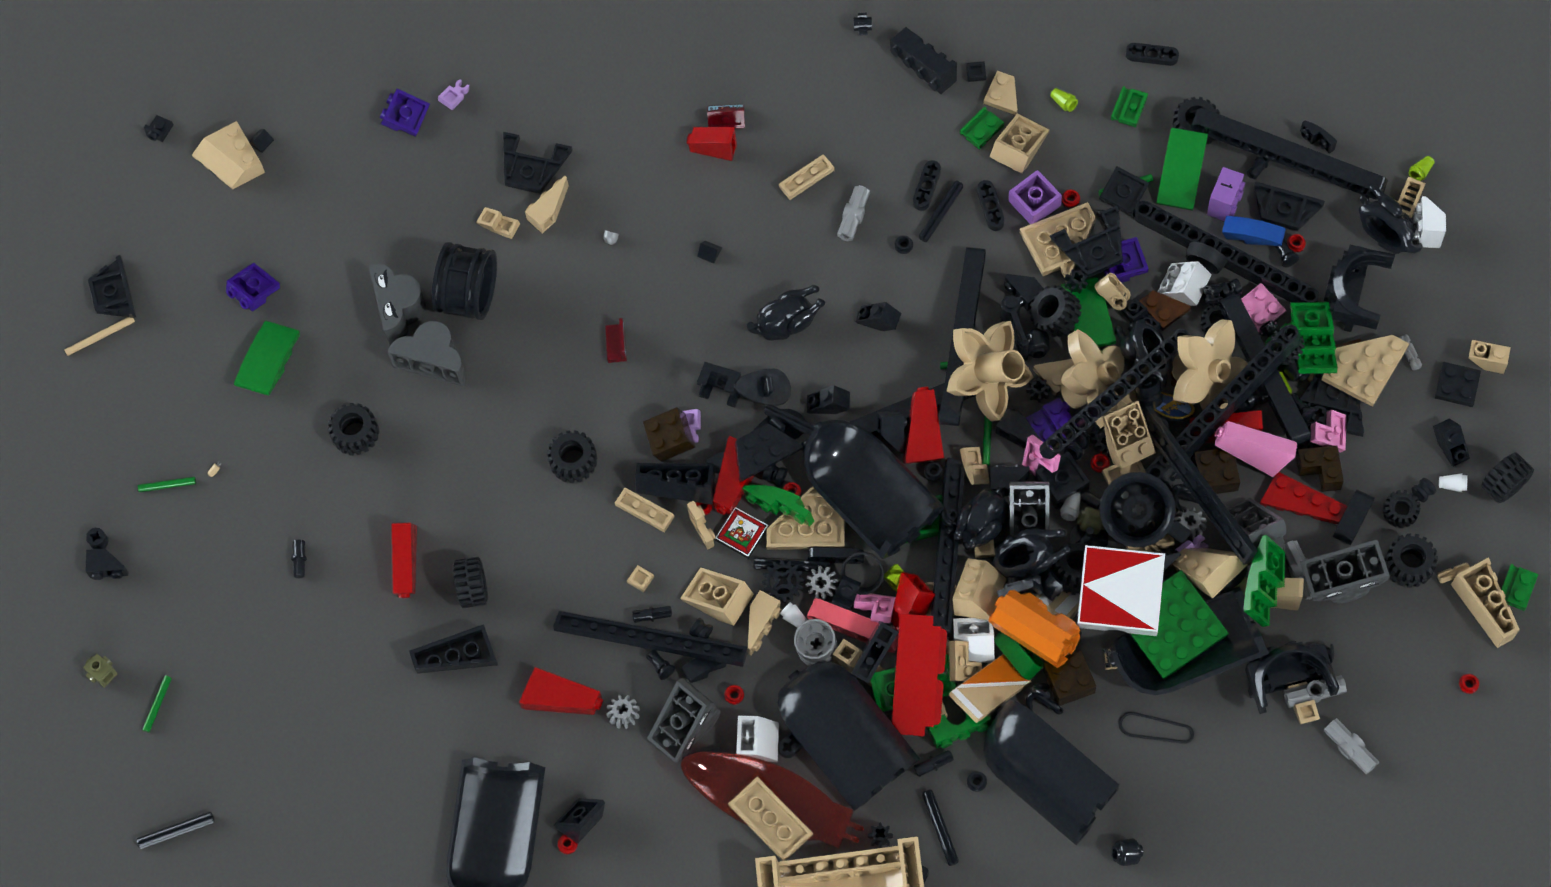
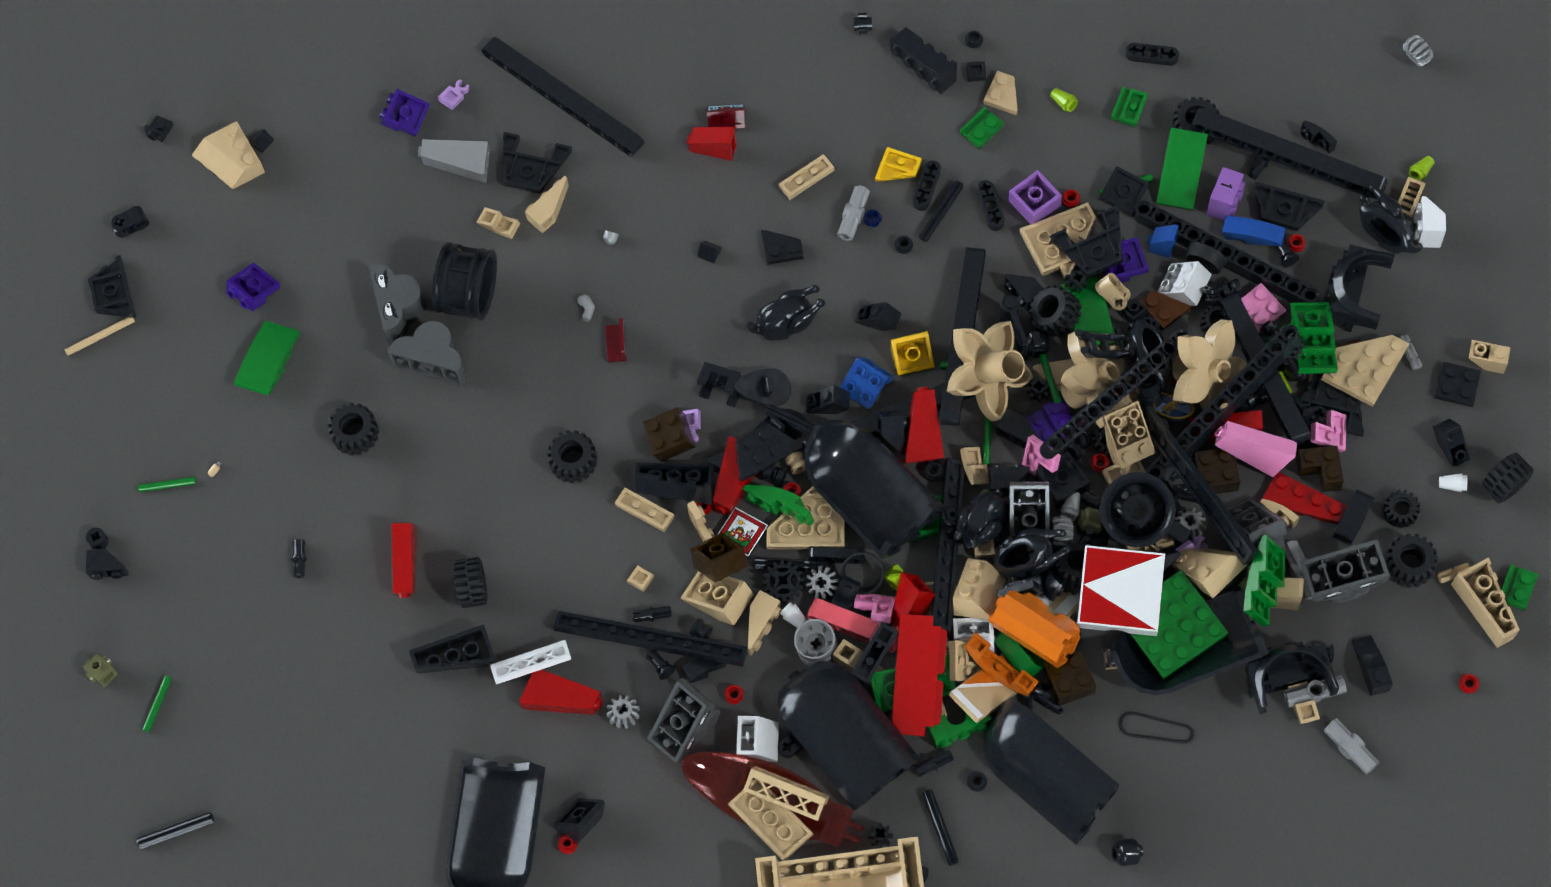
tan slope [990,113,1049,173] -> none
black wheel [1411,478,1436,503] -> none
none -> black piece [111,206,149,238]
none -> light grey slope [418,139,490,183]
none -> black beam [481,36,644,157]
none -> white fence [490,640,571,684]
none -> light grey arm [577,294,595,322]
none -> dark brown brick [690,533,747,583]
none -> tan fence [743,766,829,821]
none -> black wing [761,230,804,265]
none -> tan wheel [785,451,806,475]
none -> blue bracket [840,357,895,409]
none -> clear blue plate [864,209,882,227]
none -> yellow wing [875,147,922,182]
none -> yellow slope [891,331,935,376]
none -> orange slope [964,632,1039,696]
none -> black plate [965,30,983,48]
none -> green bar [1039,354,1061,403]
none -> light grey gear [1051,516,1074,549]
none -> black piece [1075,329,1130,360]
none -> blue slope [1147,225,1178,258]
none -> tan slope [1259,499,1299,529]
none -> black slope [1352,635,1393,696]
none -> light grey gear [1403,35,1433,66]

